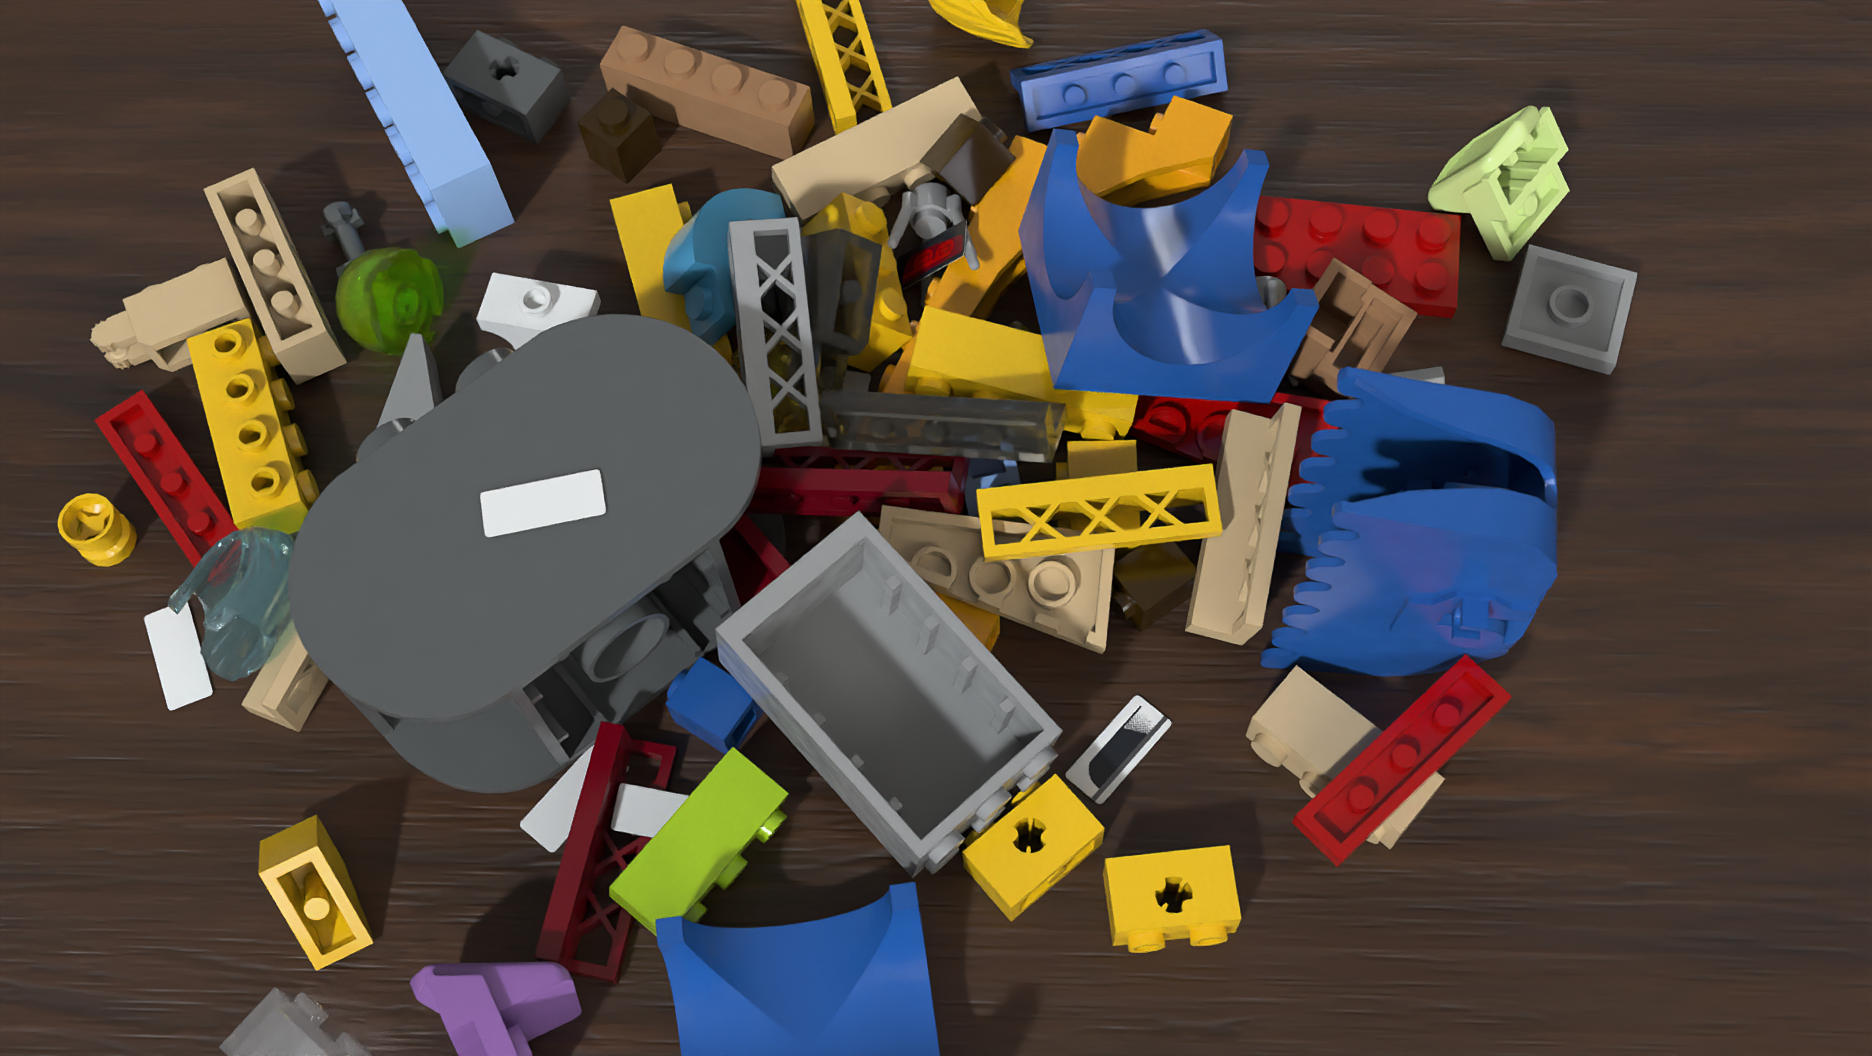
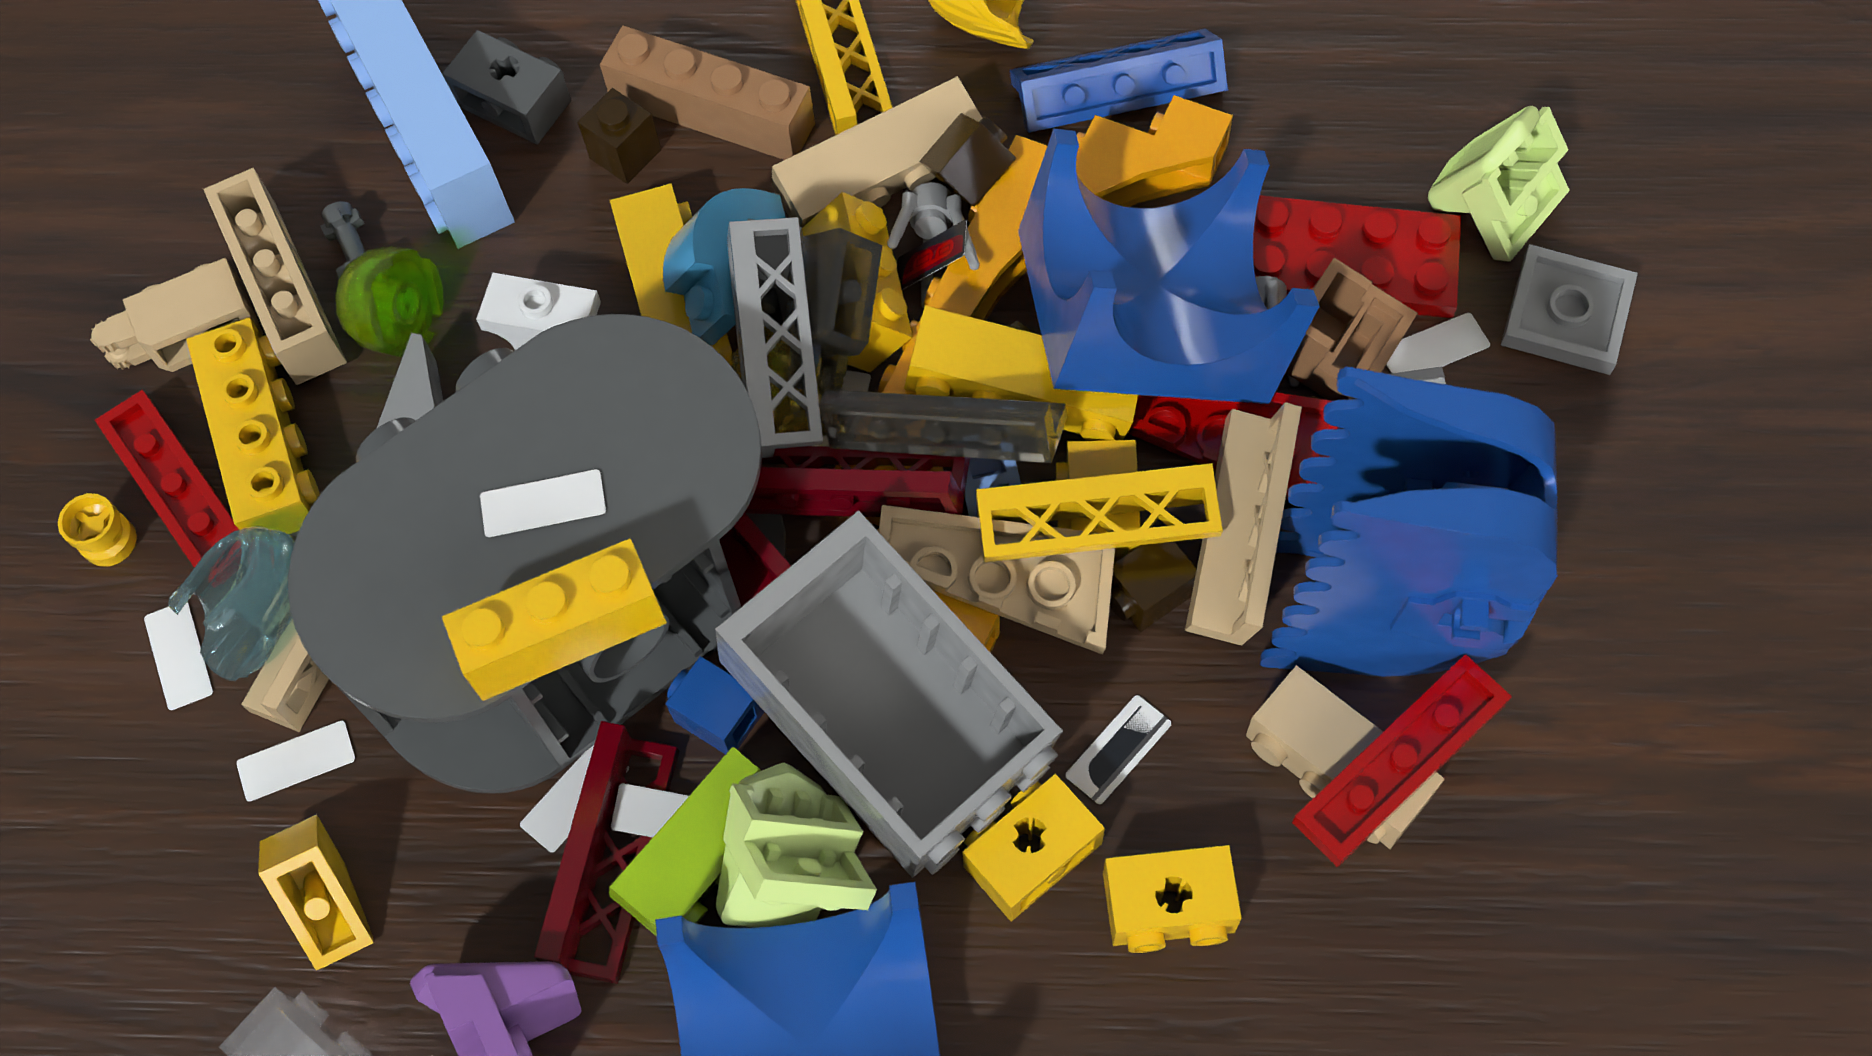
none -> white sticker [236,721,355,801]
none -> yellow brick [441,538,667,701]
none -> yellowish green piece [716,763,877,928]
none -> white sticker [1386,313,1490,373]

